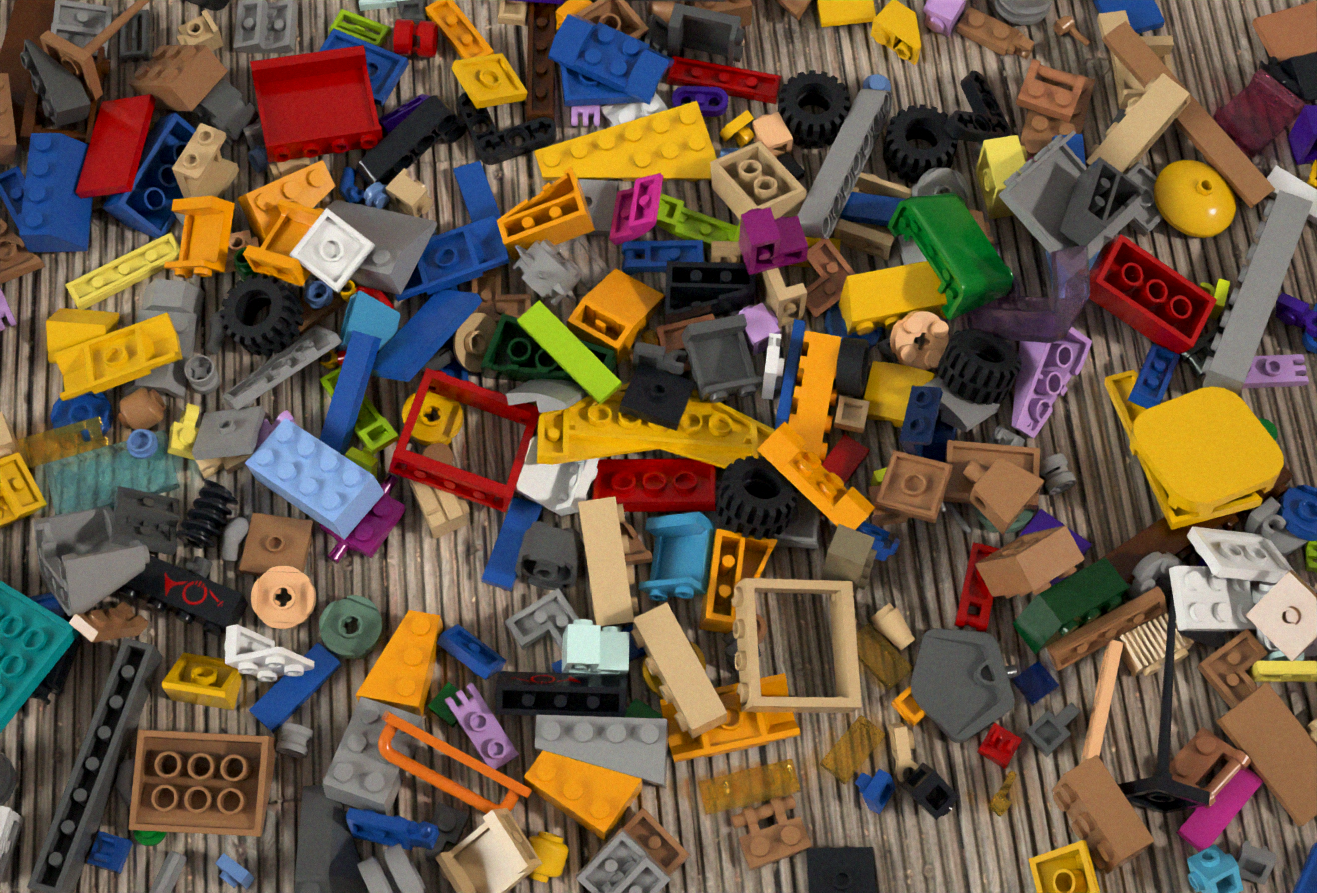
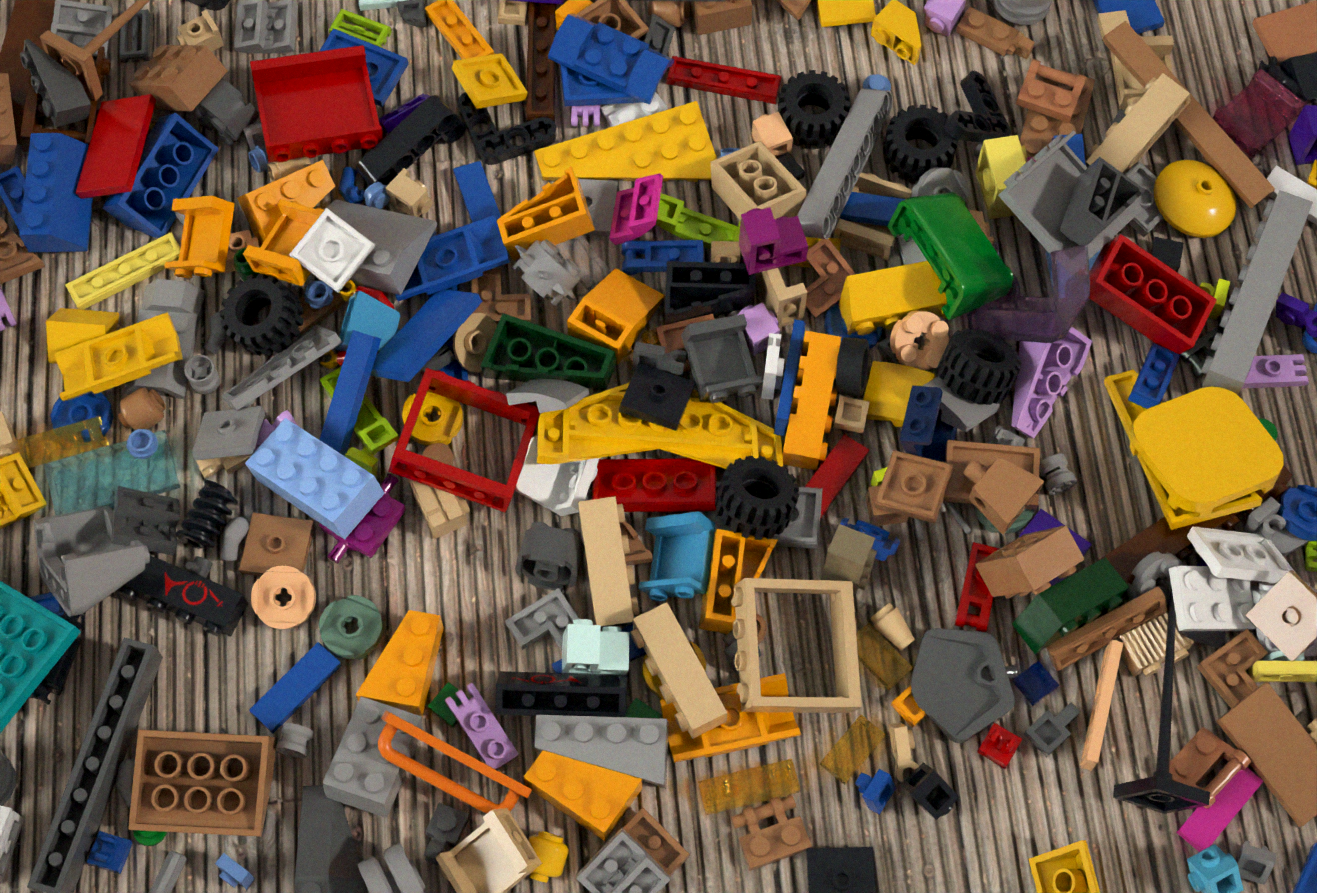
medium nougat plate [69,602,148,643] -> none
yellow slope [162,652,243,711] -> none
light yellow plate [167,403,199,461] -> none
tan panel [172,123,239,199] -> none
white bracket [224,624,314,682] -> none
blue hinge [345,808,440,850] -> none
red wheel [393,19,438,58] -> none
blue plate [437,624,507,680] -> none
blue tile [481,496,543,592] -> none
lime tile [517,300,622,405] -> none
dark grey panel [668,3,745,67] -> none
dark purple plate [672,86,728,117] -> none
yellow tile [719,110,755,147] -> none
light orange piece [757,421,875,530] -> none
clear yellow hand [989,771,1017,817] -> none
medium nougat brick [1052,755,1155,875] -> none
medium nougat hand [1053,16,1091,47] -> none
none -> black tile [1151,237,1184,272]

